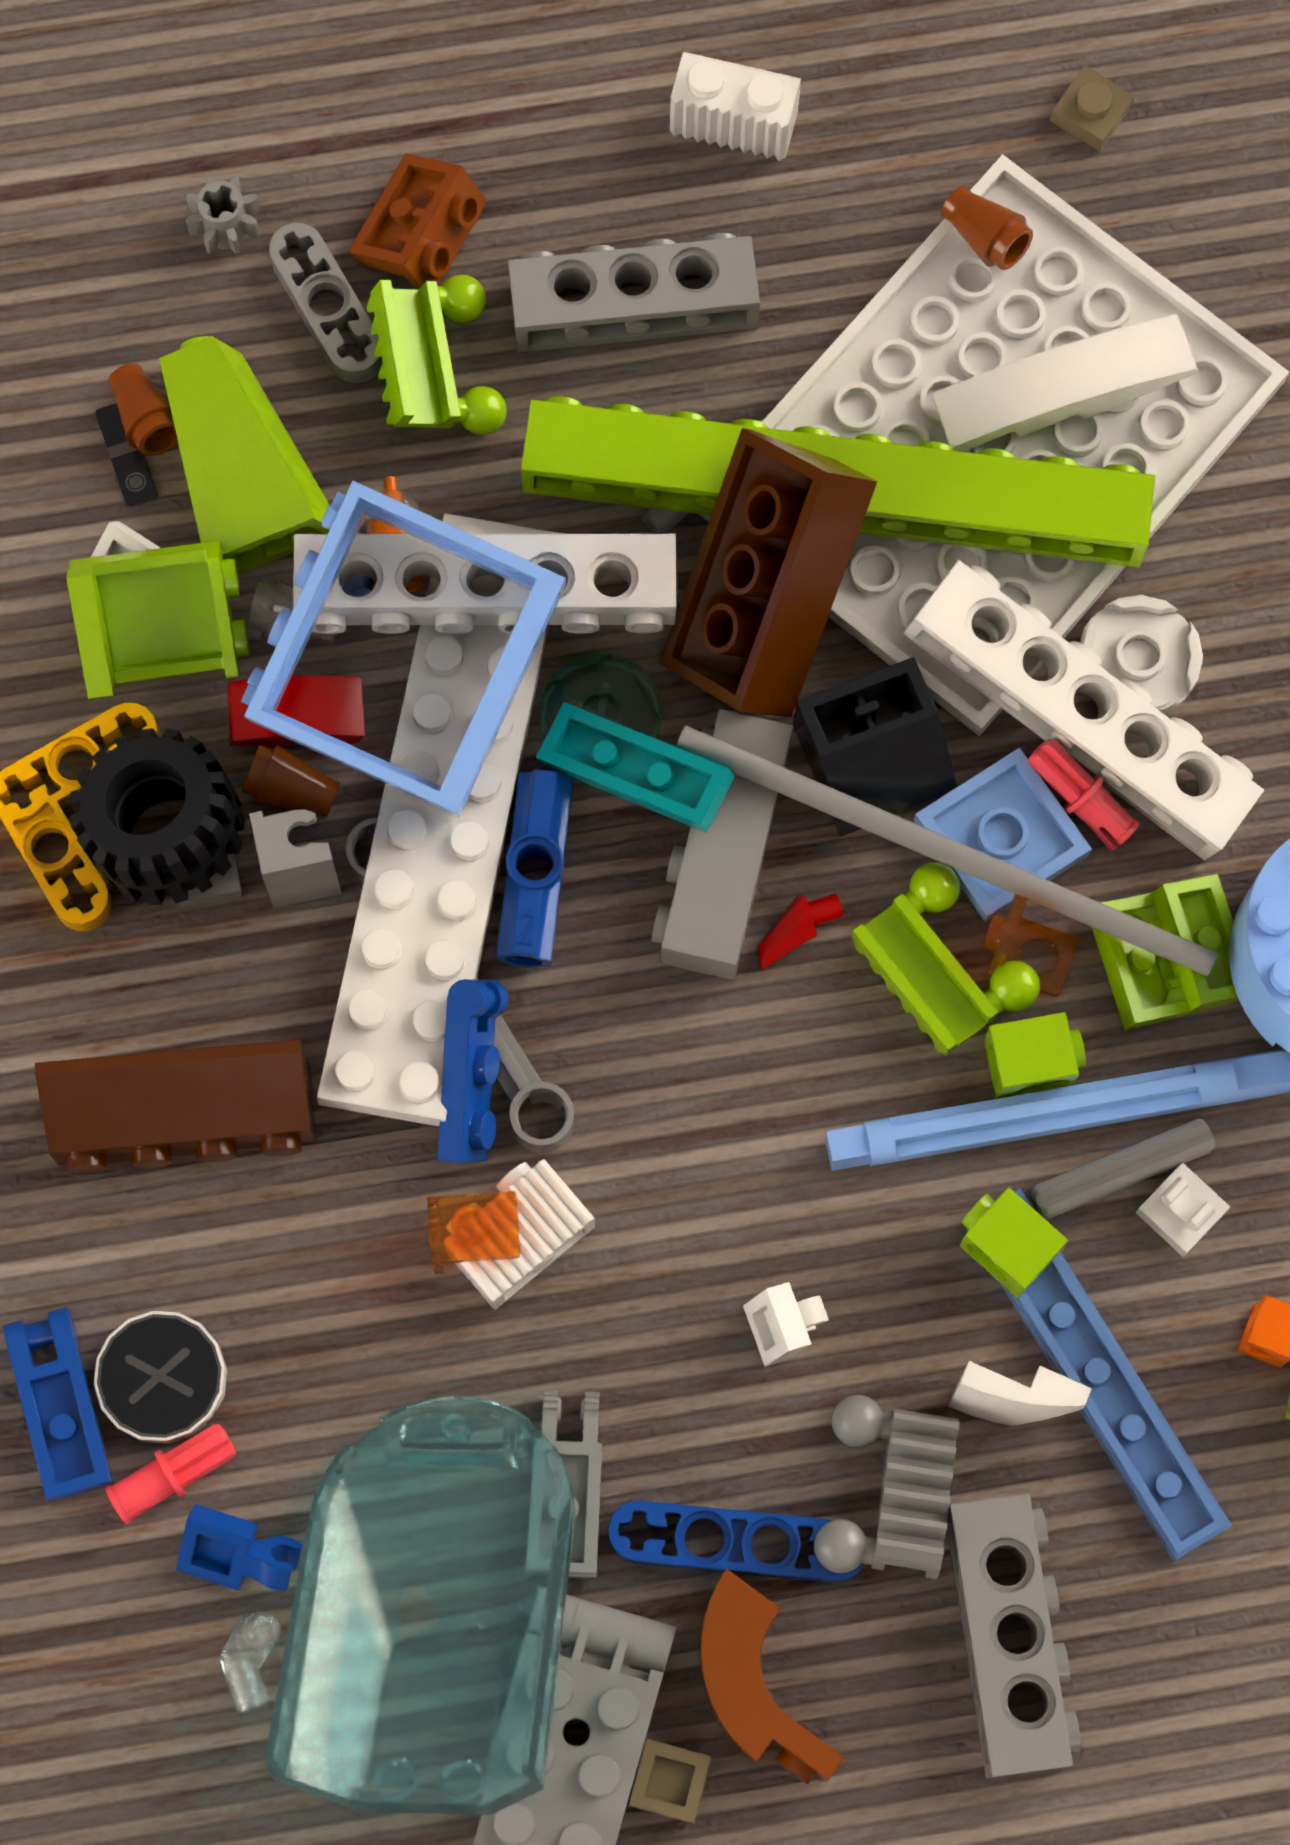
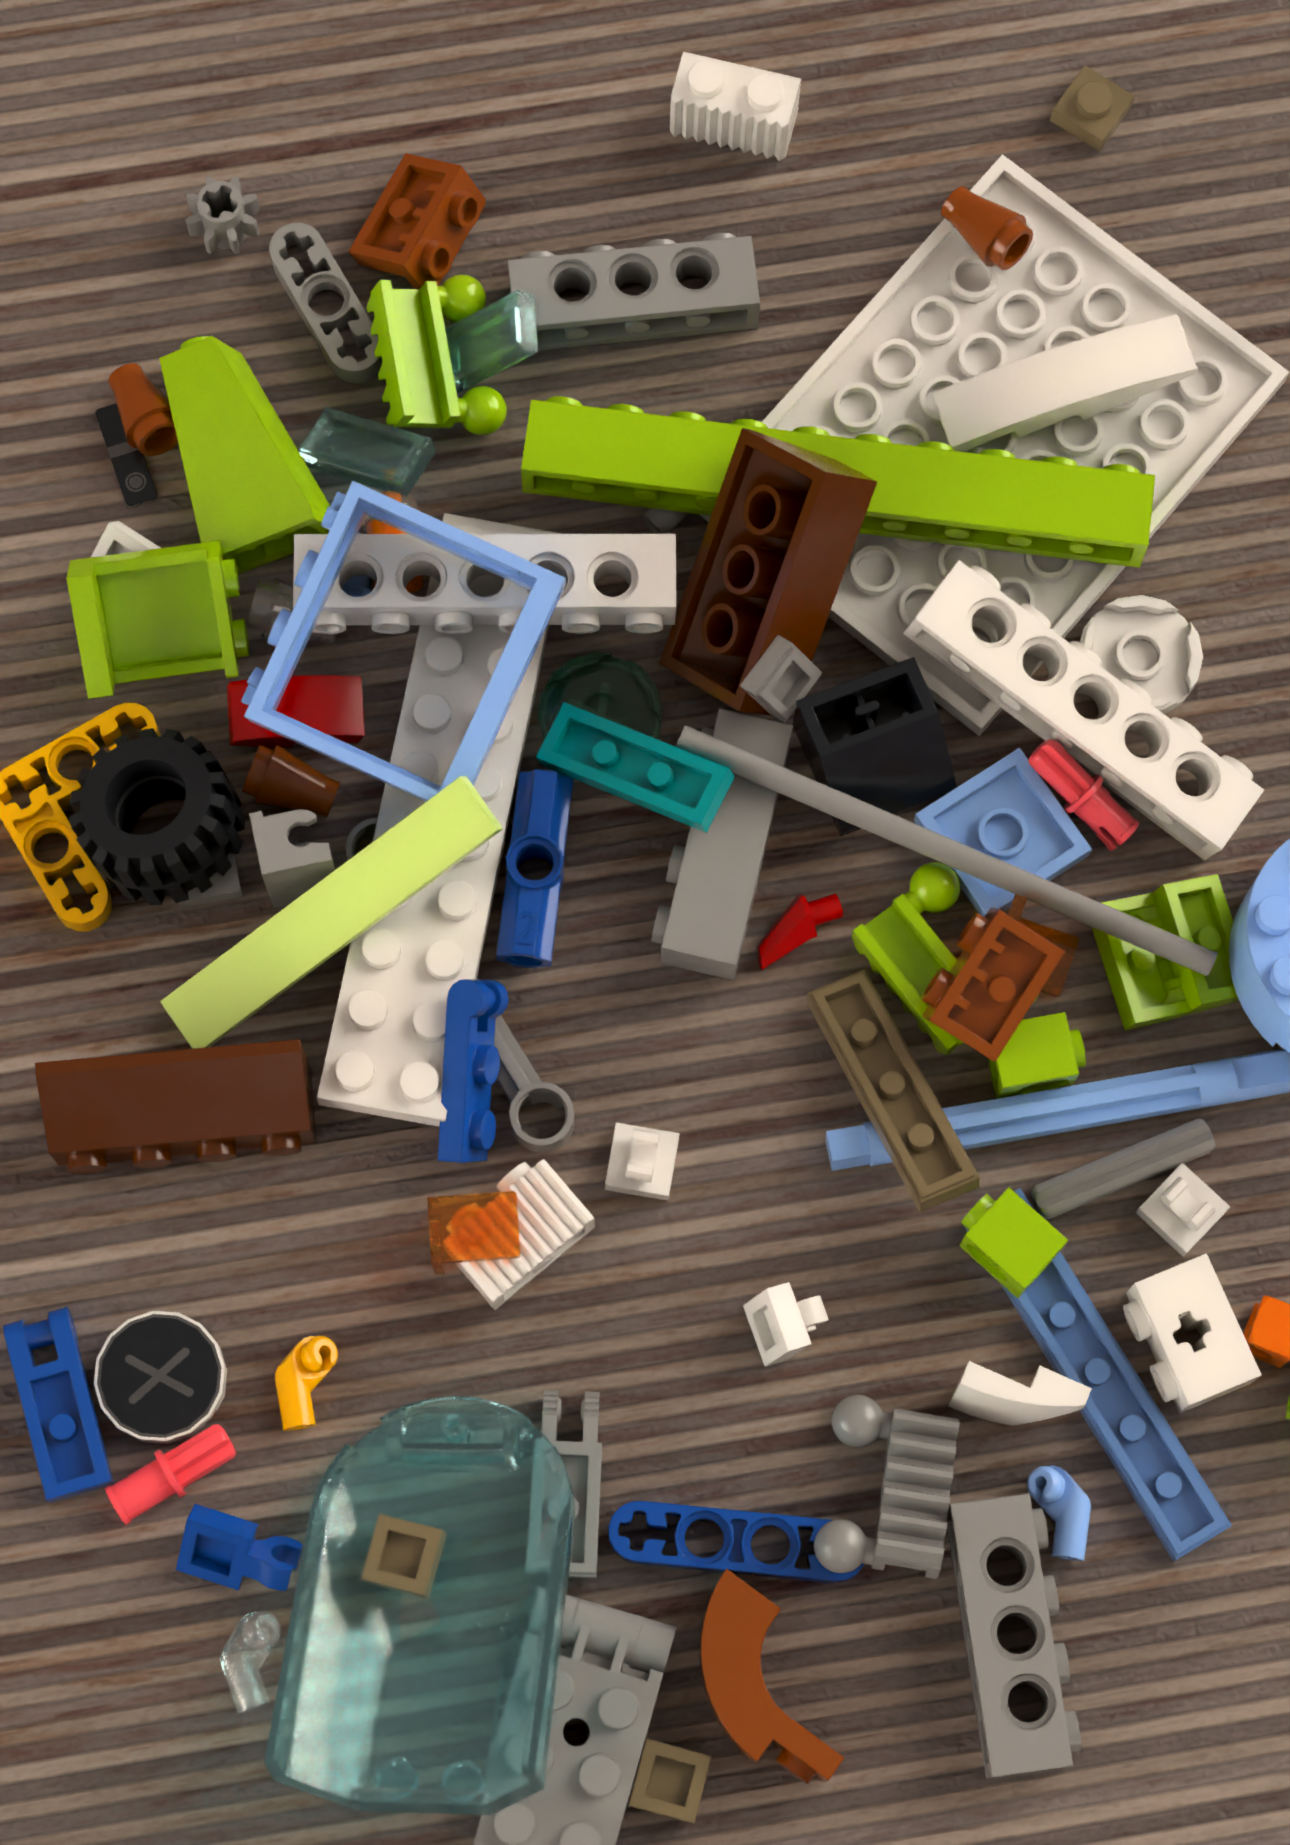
none -> yellowish green tile [160,776,503,1049]
none -> yellow arm [275,1336,338,1431]
none -> clear light blue tile [298,407,436,497]
none -> dark tan plate [361,1514,447,1599]
none -> clear light blue tile [445,290,538,393]
none -> white tile [605,1122,680,1201]
none -> light grey tile [740,635,822,723]
none -> dark tan tile [807,969,980,1213]
none -> dark orange bracket [921,907,1065,1062]
none -> light blue arm [1027,1465,1091,1561]
none -> white brick [1123,1253,1262,1414]

